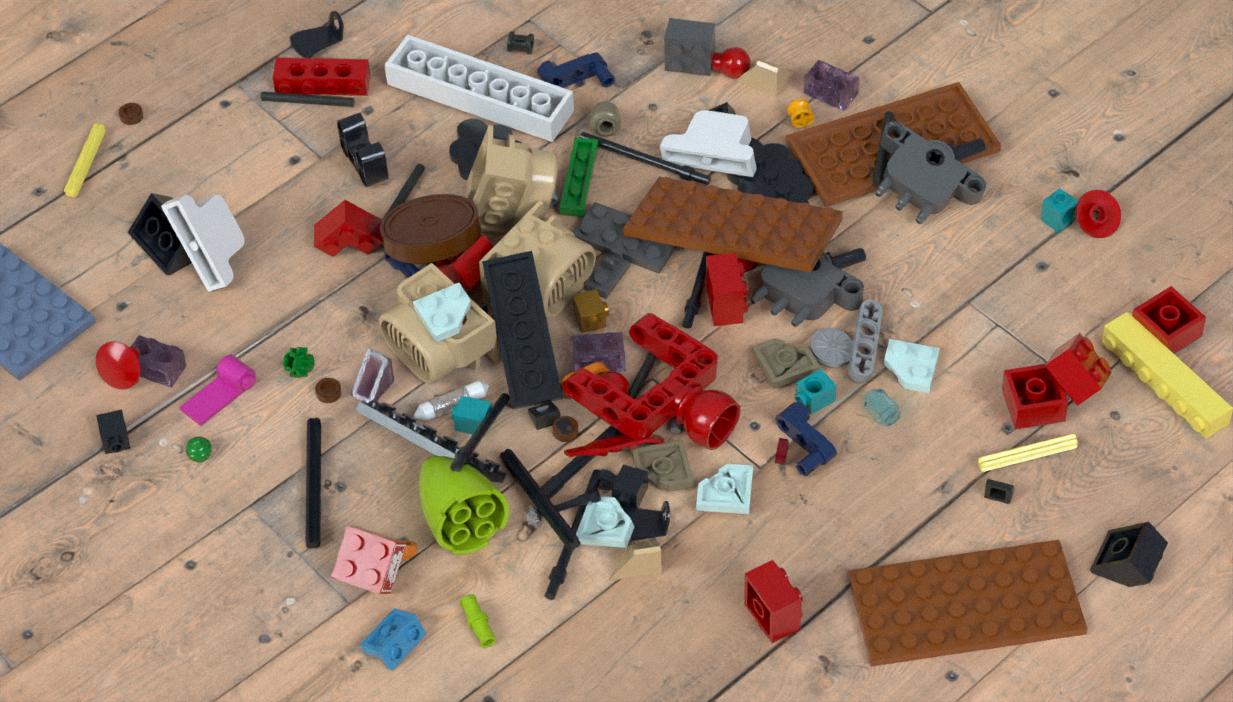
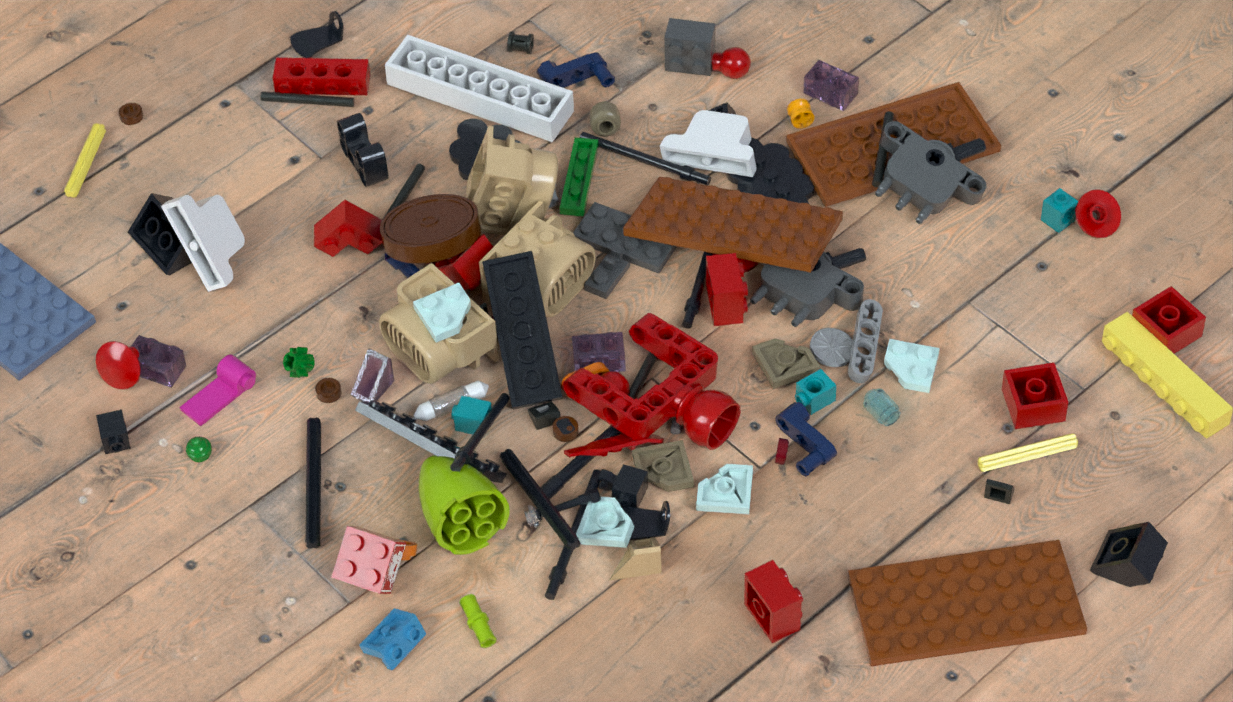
pearl gold brick [573,289,609,333] -> none
tan slope [736,60,794,96] -> none
red brick [1045,333,1112,406] -> none

